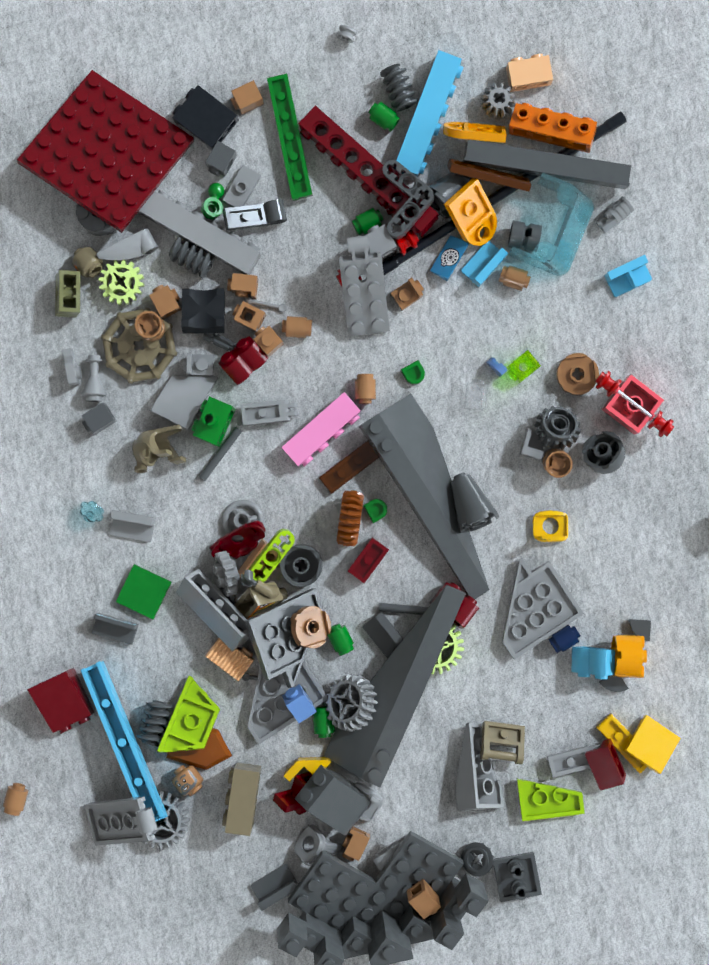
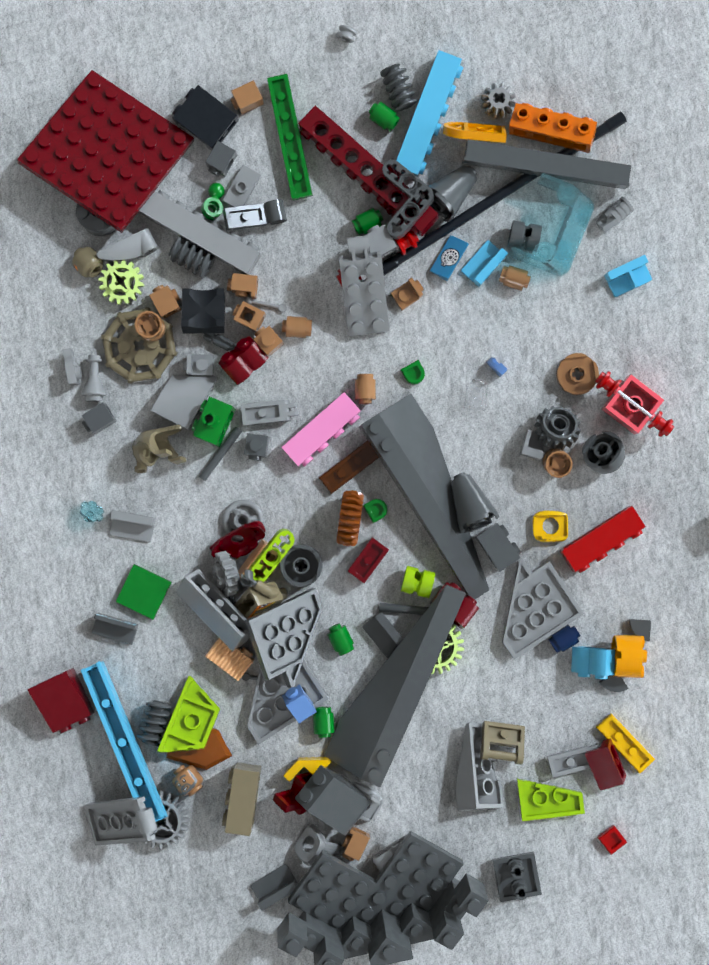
medium nougat brick [3,783,29,816] -> none
olive brick [55,270,80,318] -> none
plate [291,606,331,648] -> none
light grey gear [324,674,378,732] -> none
medium nougat brick [407,879,441,919] -> none
light orange tile [444,178,497,246] -> none
reddish brown tile [447,158,532,192] -> none
dark grey gear [461,842,494,876] -> none
light nougat brick [506,54,553,92] -> none
clear neon green brick [507,350,541,383] -> none
yellow tile [624,715,681,774] -> none
none -> dark grey brick [244,433,269,461]
none -> lime wheel [401,566,435,598]
none -> dark grey brick [475,523,521,572]
none -> red brick [559,506,646,573]
none -> red tile [597,824,627,855]

